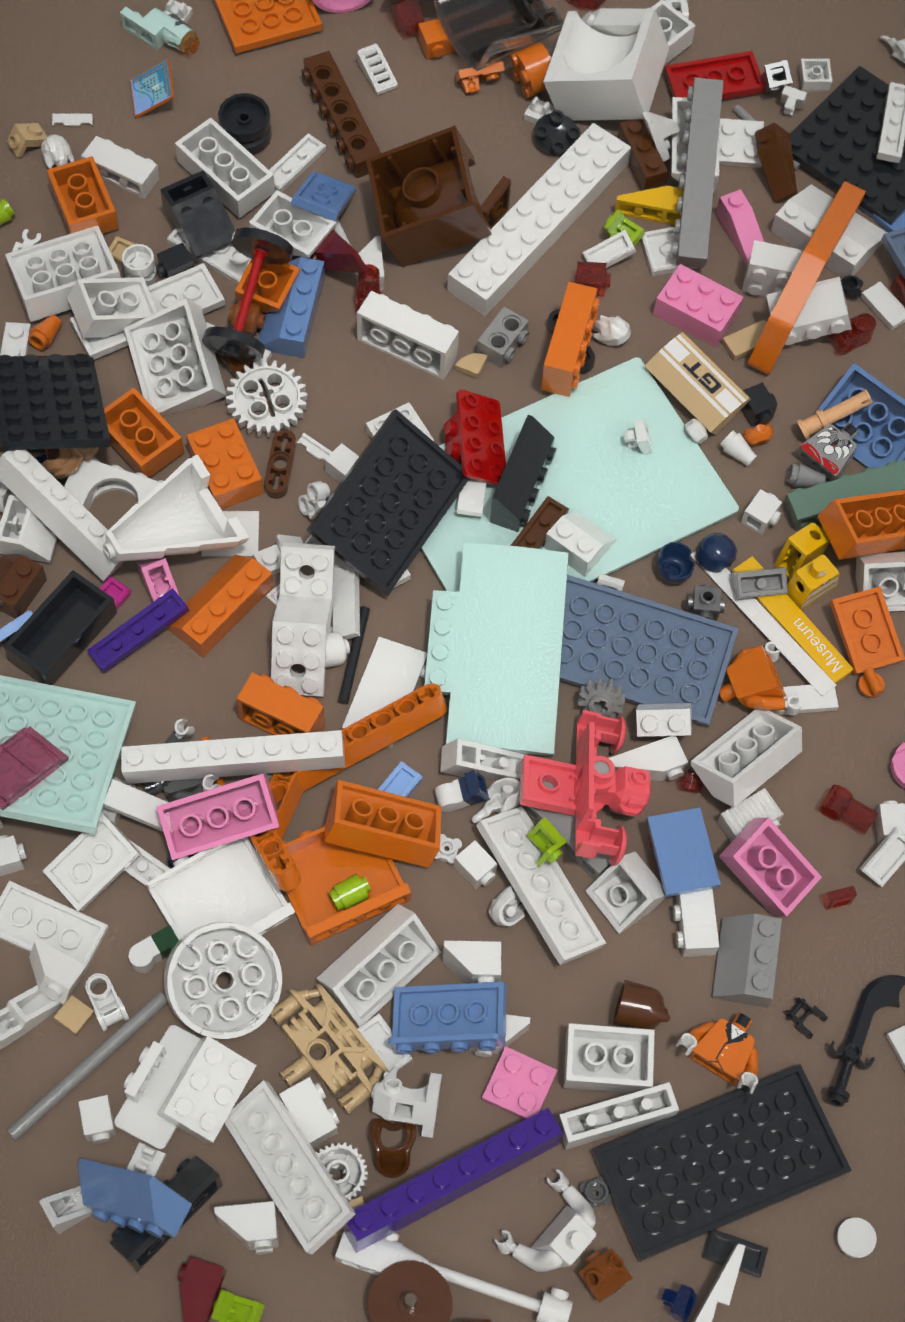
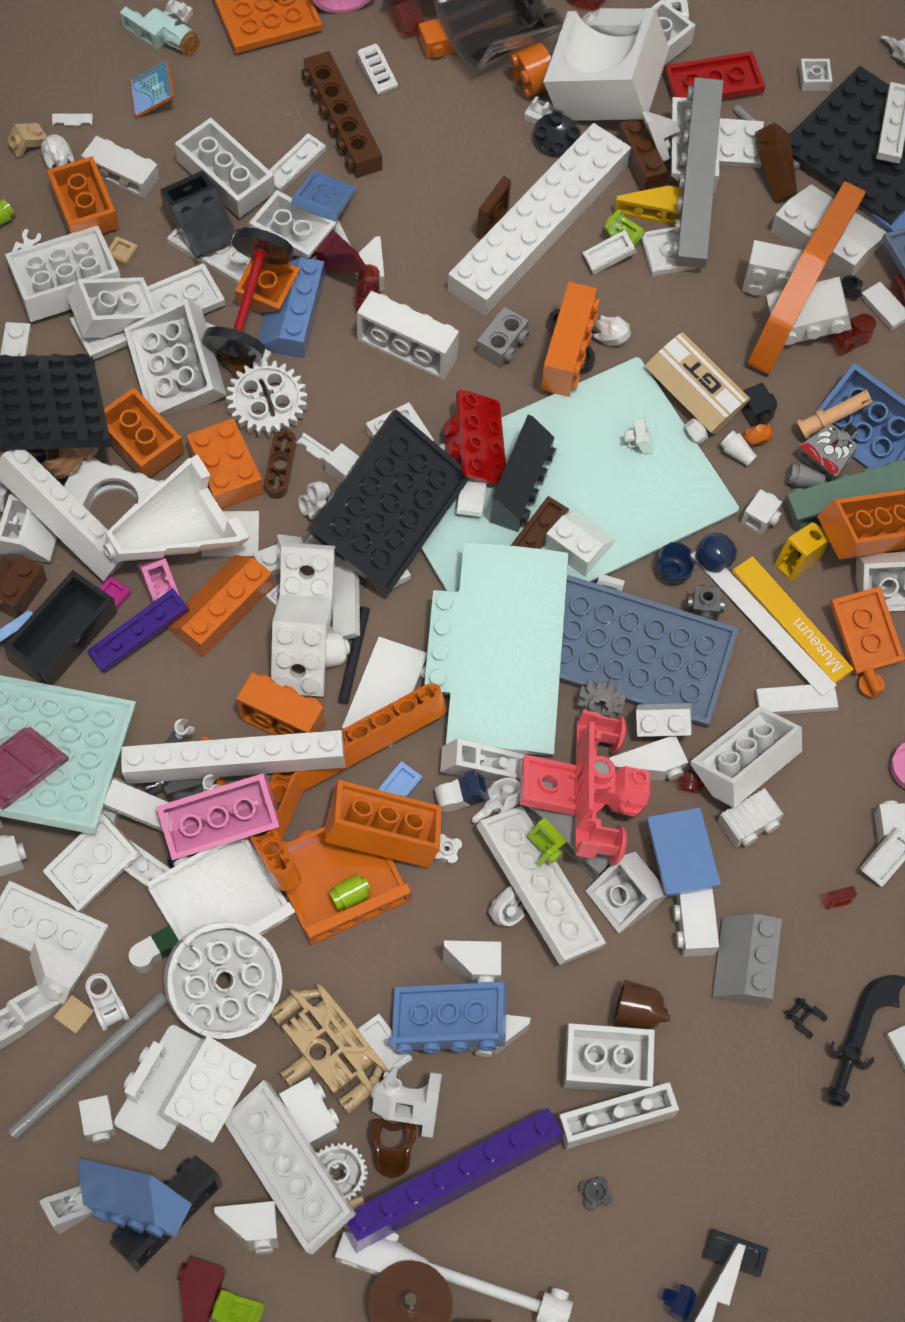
orange cone [28,315,62,350] -> none
white wheel [122,244,157,286] -> none
white tile [127,1142,166,1178] -> none
black brick [156,242,195,279] -> none
black wheel [218,93,272,155] -> none
dark orange head [228,300,266,335] -> none
white slope [316,904,441,1027] -> none
reddish brown piece [366,126,492,267] -> none
white brick [454,841,497,889] -> none
orange hinge [455,61,505,94] -> none
tan tile [455,353,488,379] -> none
bright pink plate [482,1046,557,1120] -> none
white torso [494,1169,597,1272] -> none
clear red brick [575,261,611,297] -> none
dark orange brick [578,1248,633,1303] -> none
black plate [592,1064,852,1262] -> none
bright pink brick [653,264,744,348] -> none
orange torso [675,1013,759,1094] -> none
bright pink slope [716,189,764,265] -> none
orange torso [719,642,801,716] -> none
bright pink brick [719,817,822,916] -> none
tan tile [721,320,766,361] -> none
light grey slope [732,567,788,599] -> none
brick [761,60,792,94] -> none
white tile [780,85,807,116] -> none
yellow torso [787,554,840,610] -> none
clear red piece [819,785,878,834] -> none
white piece [836,1218,877,1258] -> none

